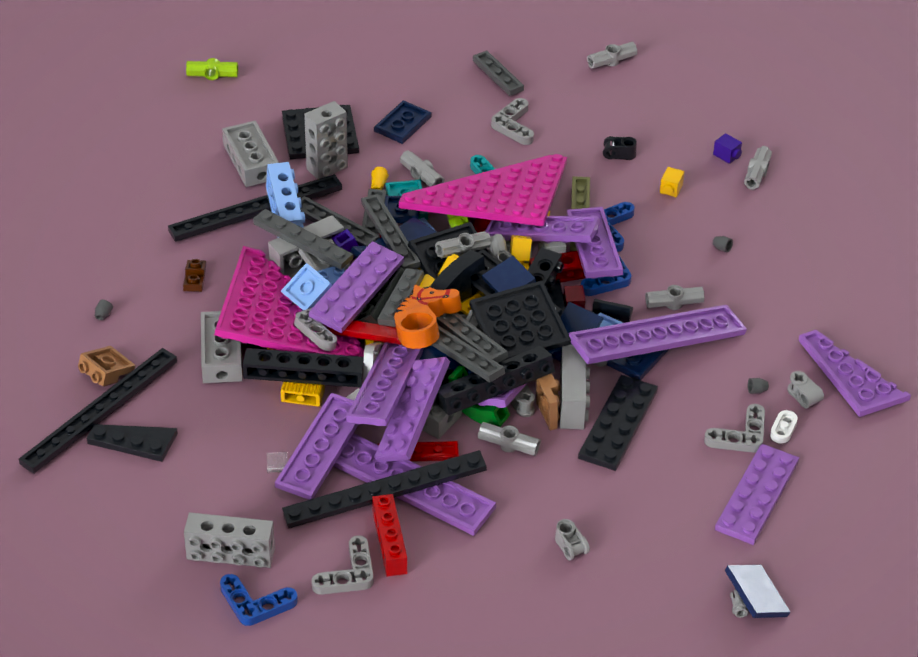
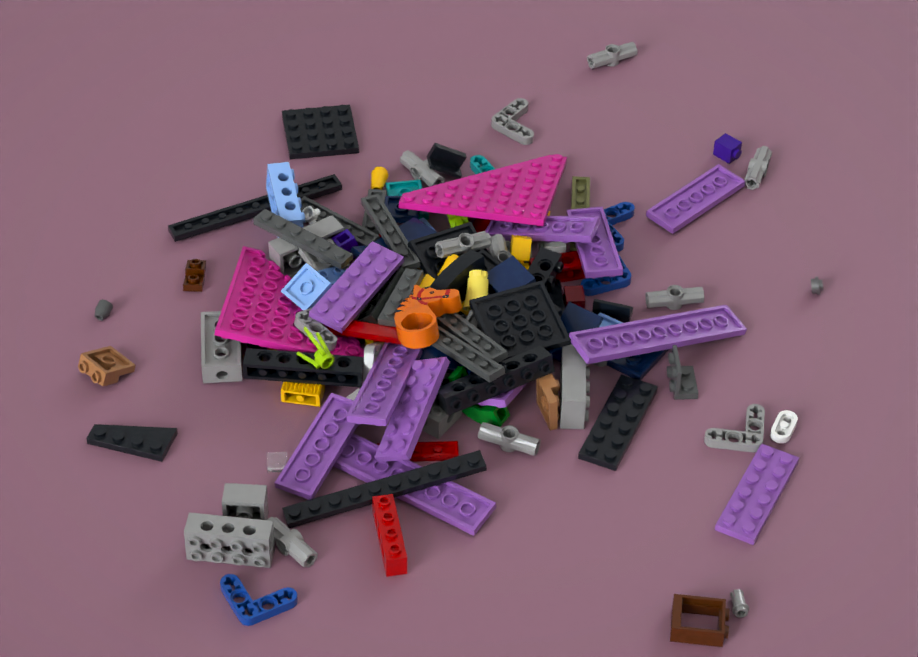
black plate [19,348,177,474] -> none
lime piece [186,58,238,80] -> none
light grey brick [222,120,279,187] -> none
light grey brick [304,101,348,179] -> none
light grey beam [311,535,373,595] -> none
dark blue tile [374,100,432,144] -> none
dark grey plate [473,50,524,96] -> none
light grey piece [510,385,535,417] -> none
light grey piece [555,519,590,561] -> none
black piece [603,136,637,160] -> none
yellow brick [660,167,685,197] -> none
dark grey hose [713,236,733,253] -> none
tile [725,565,790,618] -> none
dark grey hose [747,378,769,394] -> none
light grey piece [787,371,824,408] -> none
medium lavender wing [799,330,911,417] -> none
none -> light grey brick [222,483,269,520]
none -> light grey piece [267,517,318,568]
none -> lime plant [296,326,335,369]
none -> white plate [302,206,320,224]
none -> black panel [427,143,467,179]
none -> light yellow plant [463,270,489,312]
none -> medium lavender plate [646,164,745,234]
none -> dark grey bracket [667,345,699,400]
none -> reddish brown window [670,594,730,647]
none -> flat silver plate [811,276,824,295]

